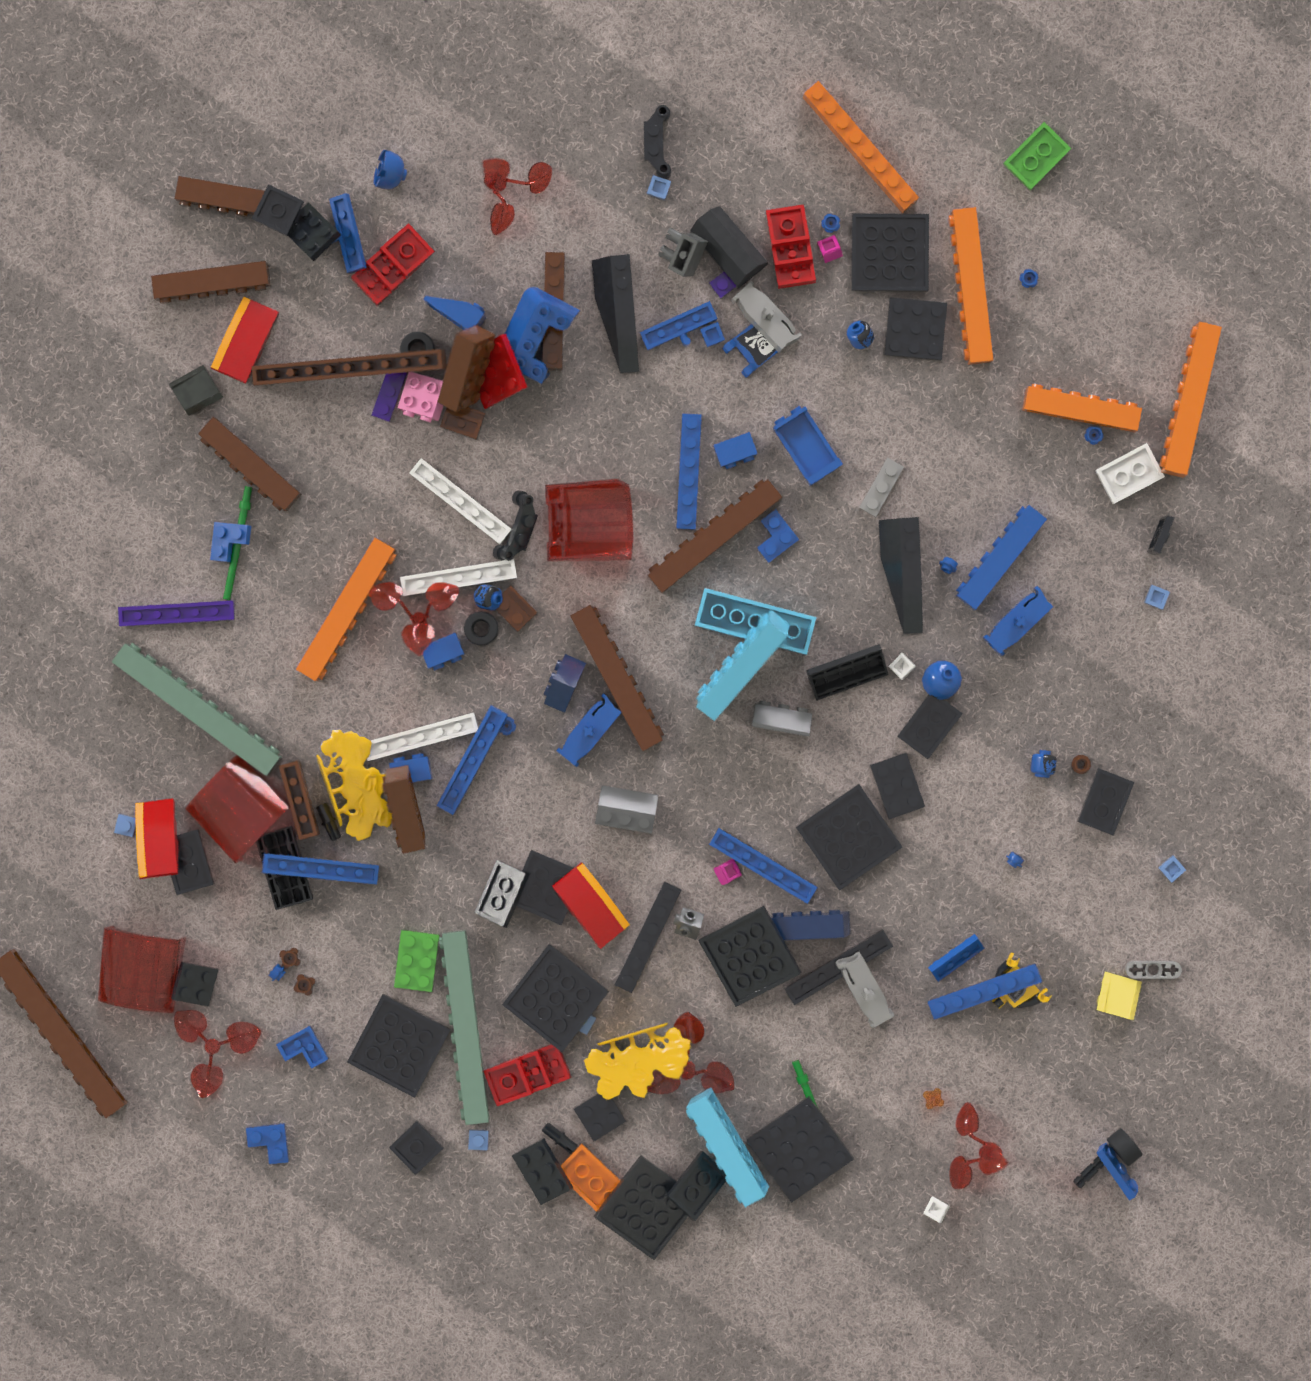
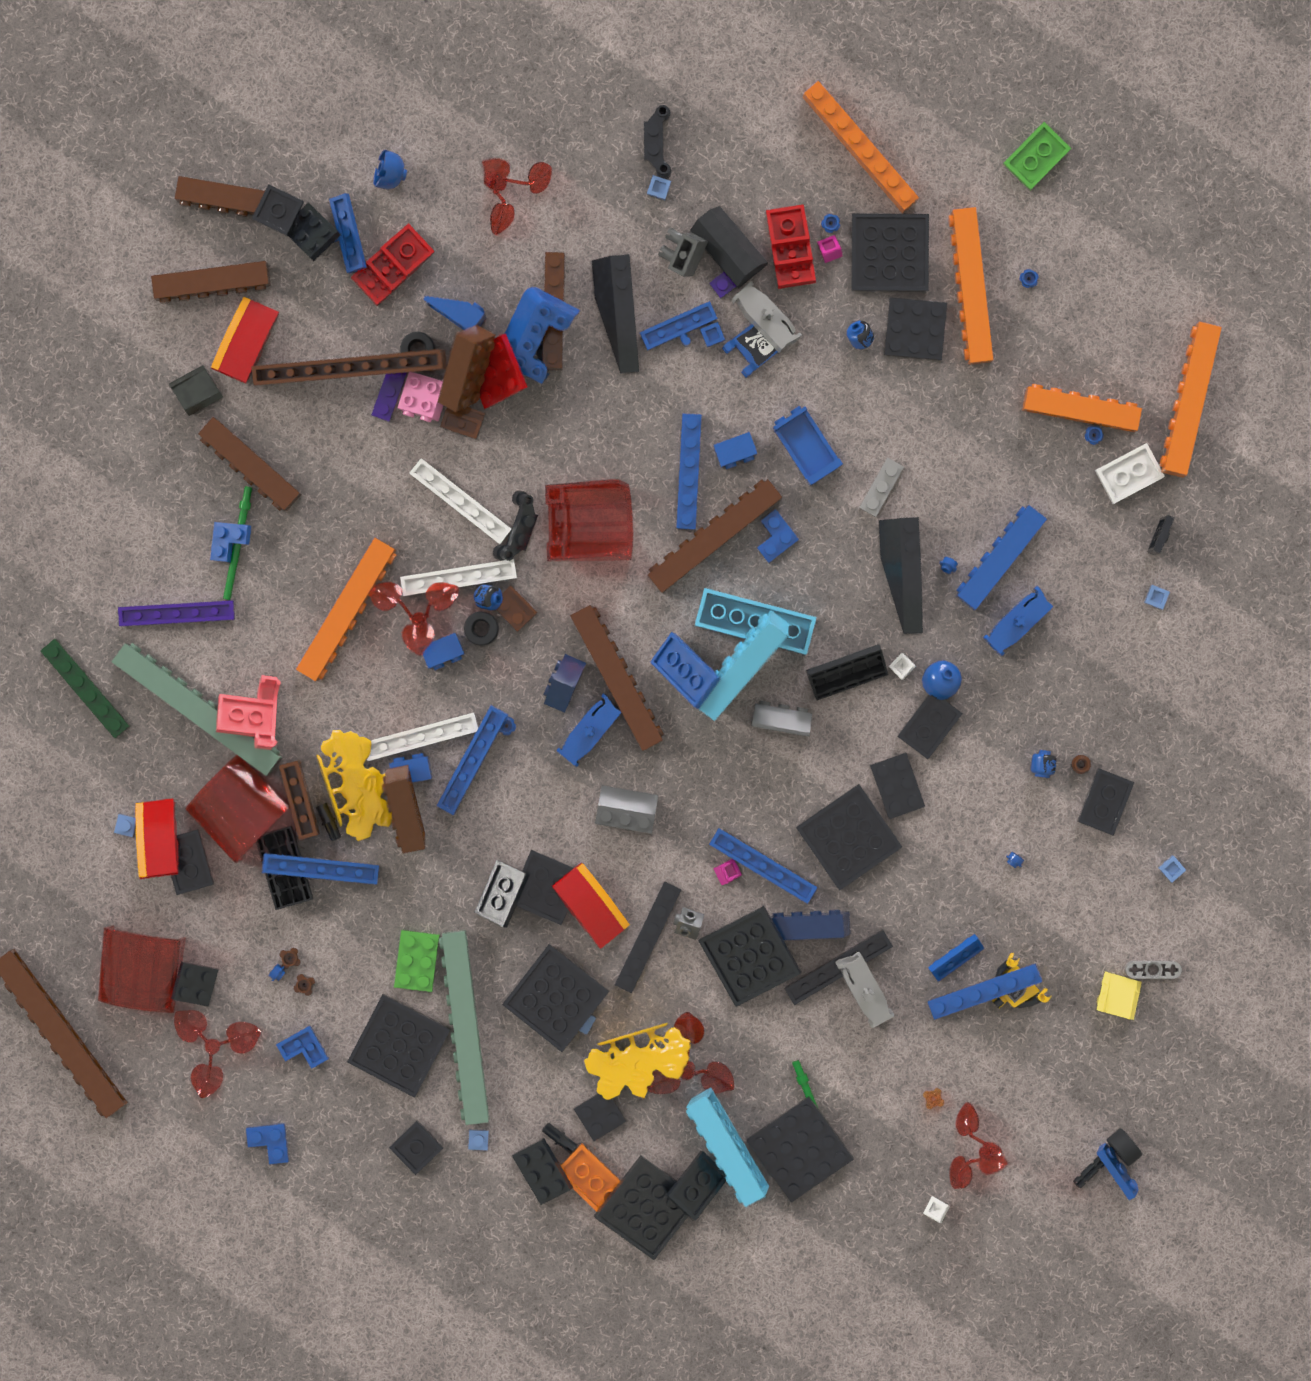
red slope [483,1044,571,1106] -> none
none -> dark green plate [40,639,130,738]
none -> coral piece [216,675,281,750]
none -> blue tile [650,632,721,709]

